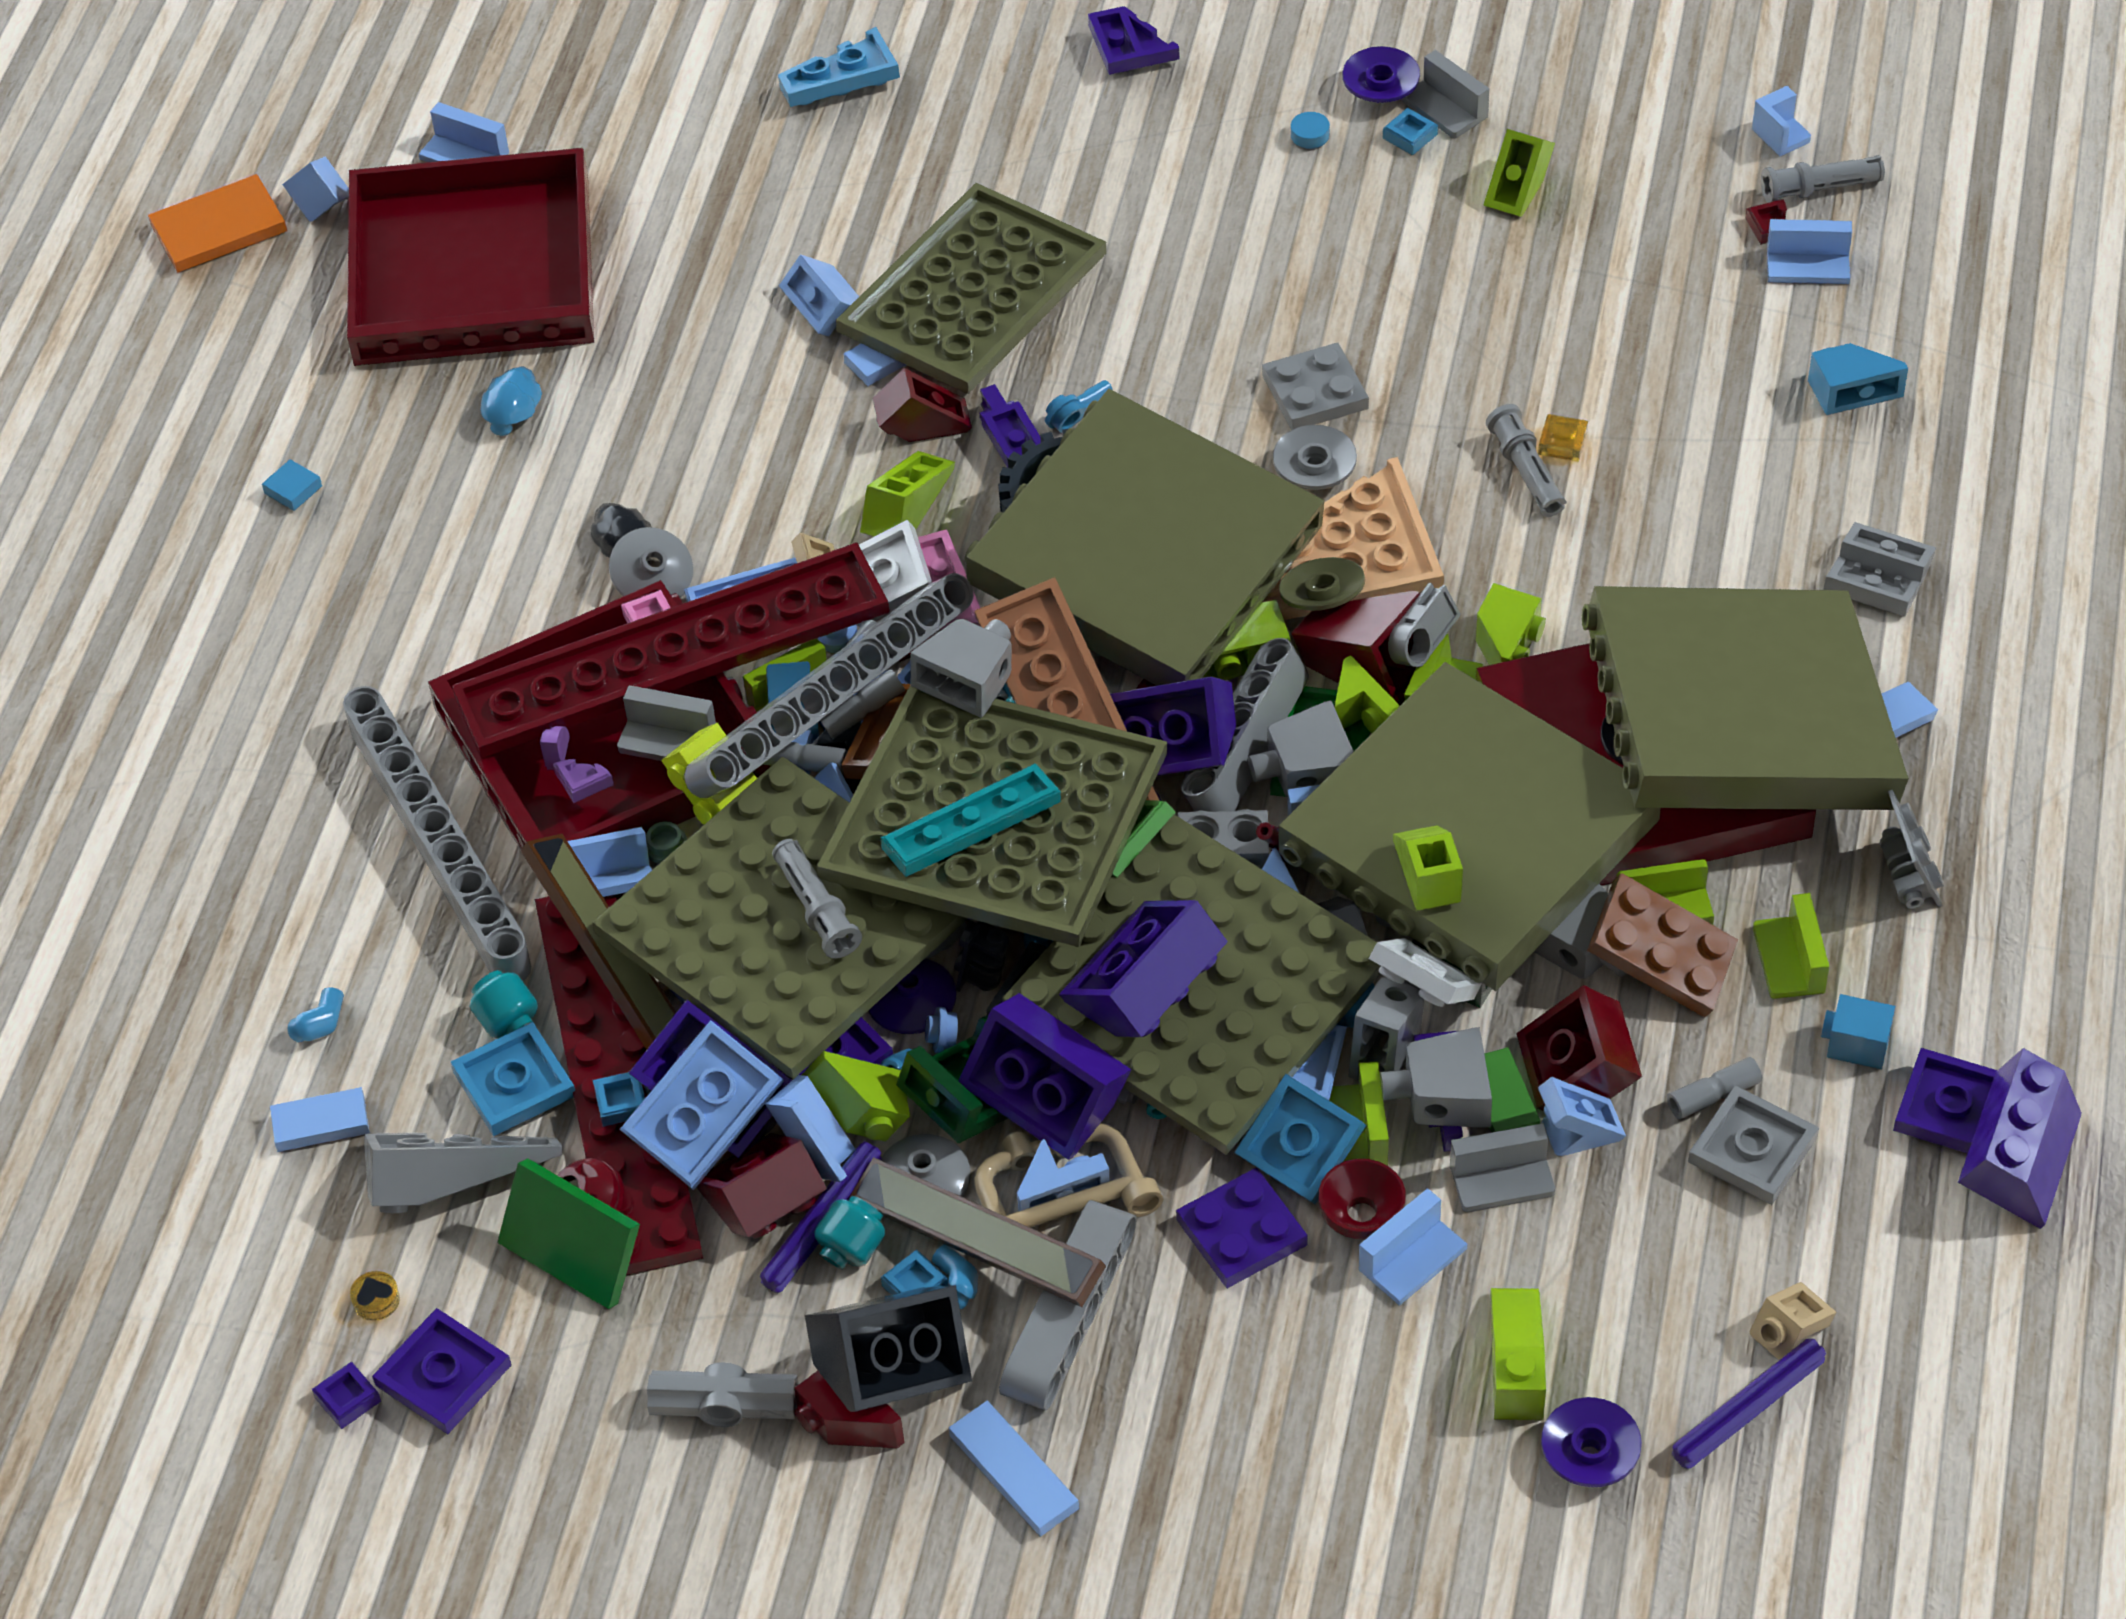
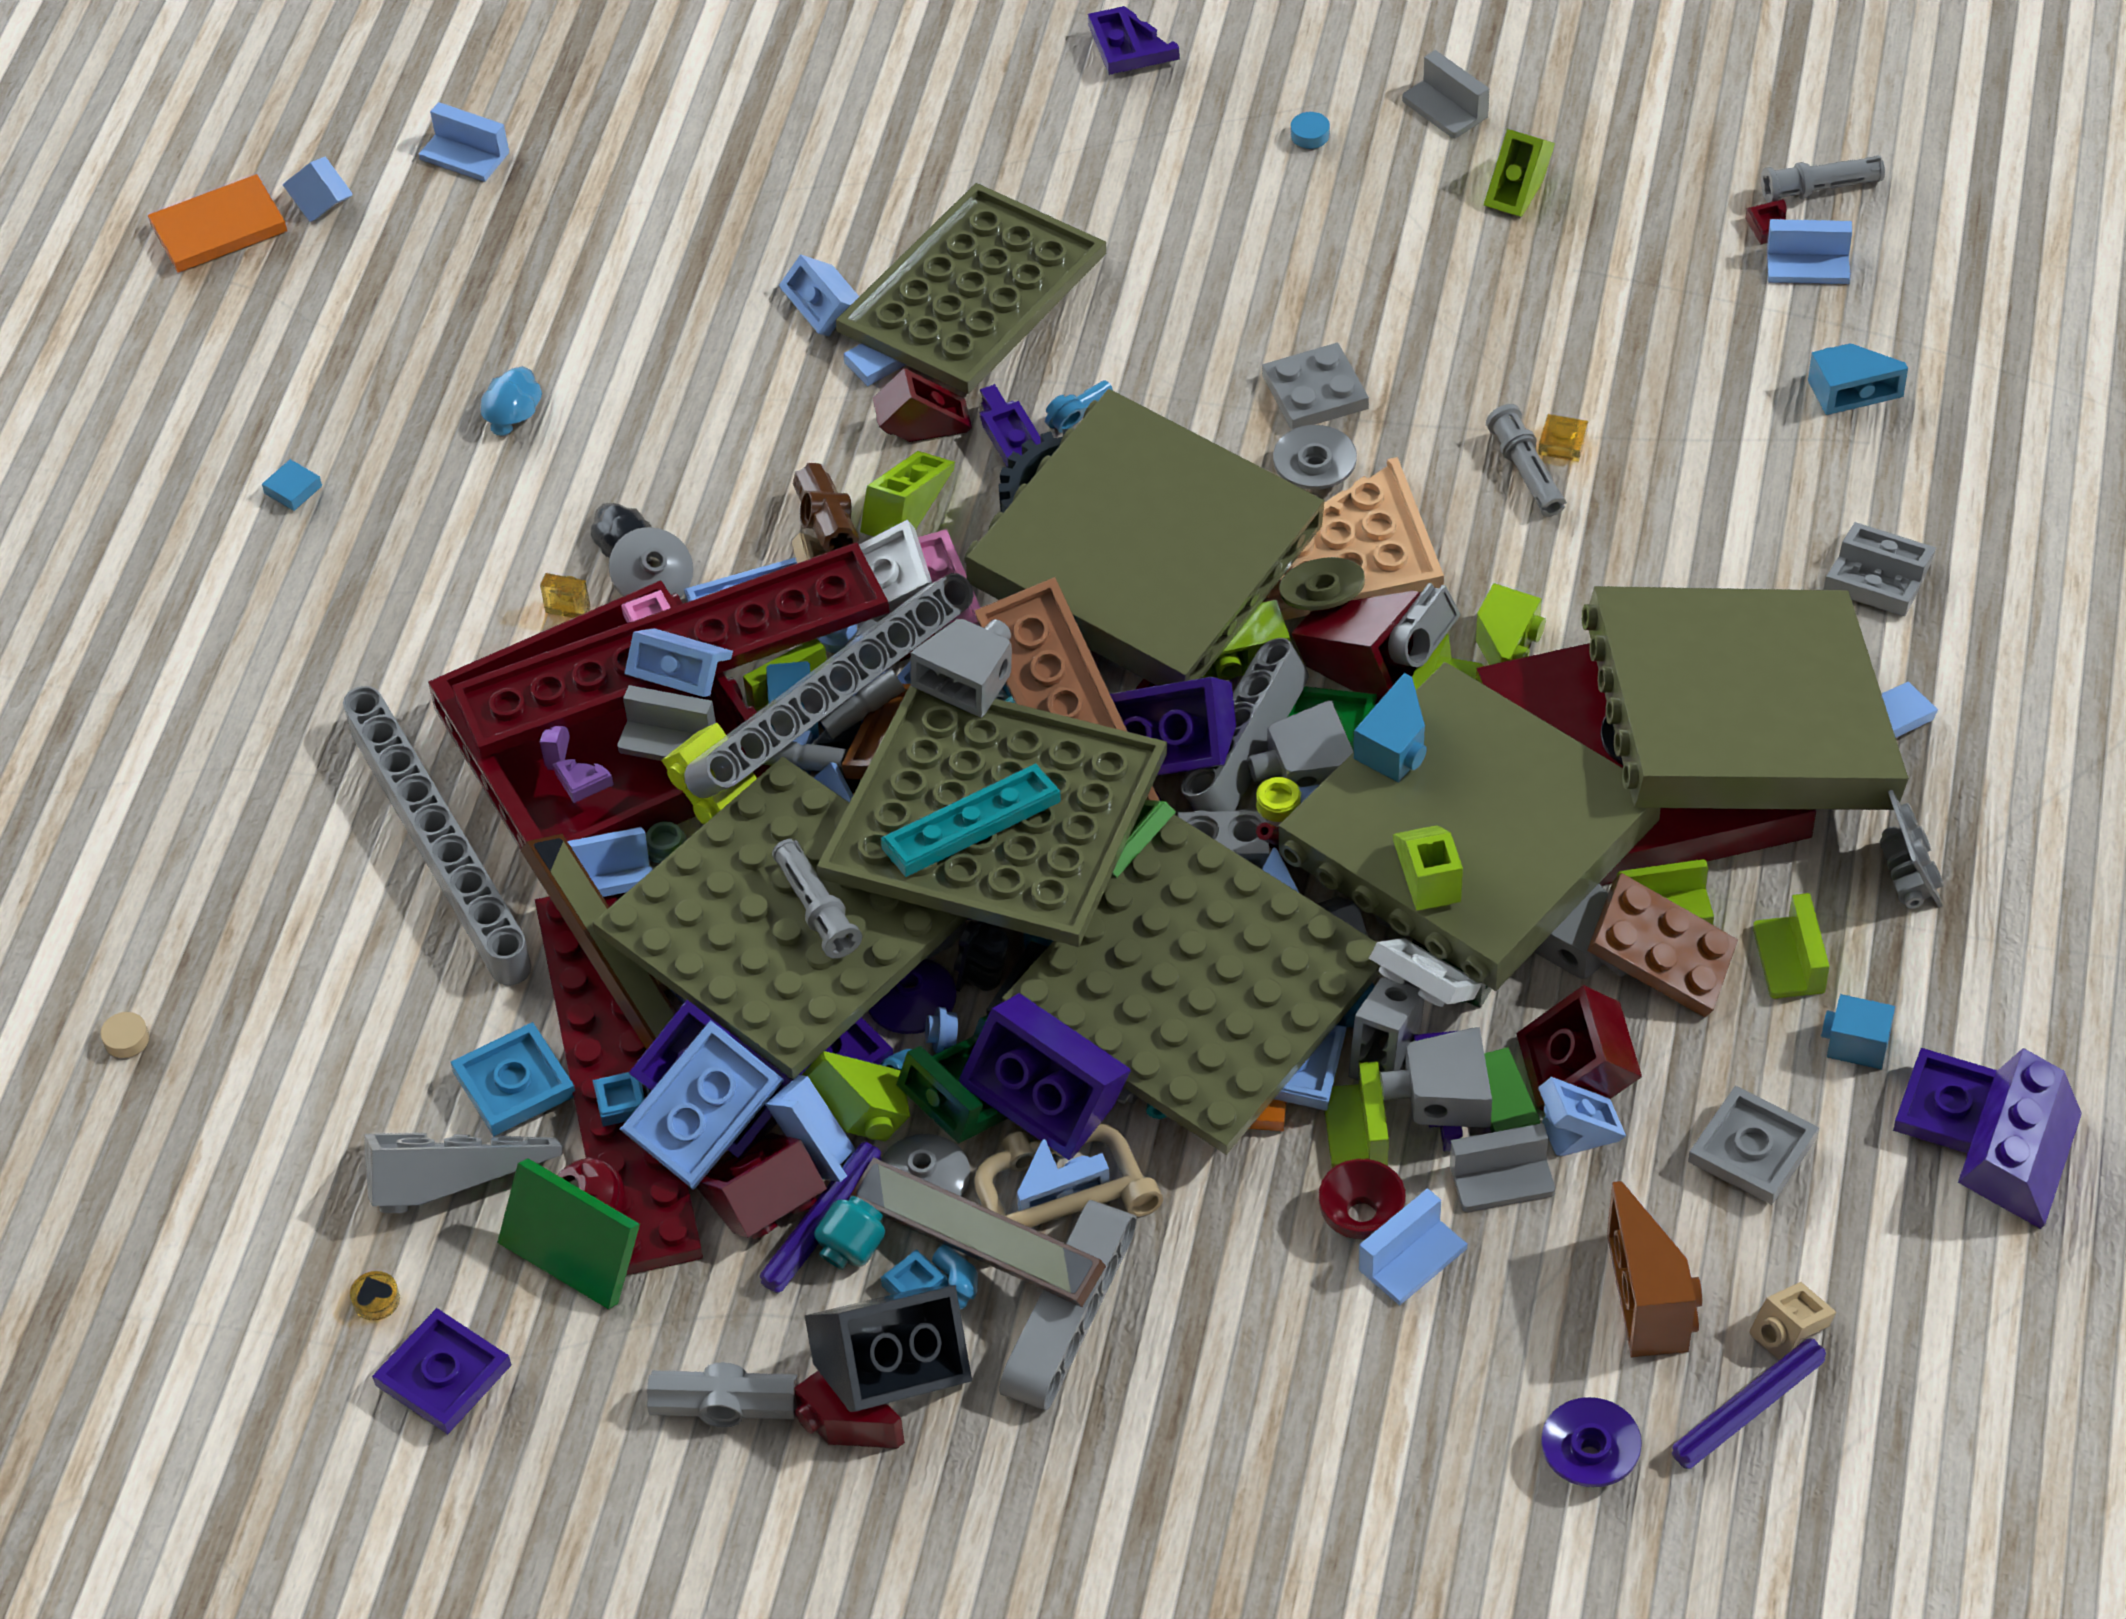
light blue tile [270,1087,370,1152] -> none
dark azure arm [287,987,344,1042] -> none
dark purple tile [312,1361,382,1429] -> none
dark red panel [347,148,594,366] -> none
teal head [469,970,538,1038] -> none
dark azure wing [778,27,900,107] -> none
light blue tile [948,1400,1079,1537] -> none
dark purple slope [1059,900,1228,1037] -> none
dark purple plate [1176,1167,1308,1289] -> none
dark azure plate [1234,1074,1367,1205] -> none
lime slope [1334,656,1400,733] -> none
dark purple dish [1342,46,1420,103] -> none
dark azure tile [1383,108,1438,156] -> none
lime slope [1490,1288,1546,1420] -> none
light grey piece [1667,1057,1762,1119] -> none
light blue panel [1752,86,1811,156] -> none
none -> tan tile [101,1012,149,1058]
none -> clear yellow plate [540,573,591,618]
none -> light blue panel [624,628,733,697]
none -> reddish brown piece [792,463,860,553]
none -> neon yellow tile [1256,777,1301,822]
none -> dark azure slope [1354,673,1427,783]
none -> dark orange slope [1607,1181,1702,1358]

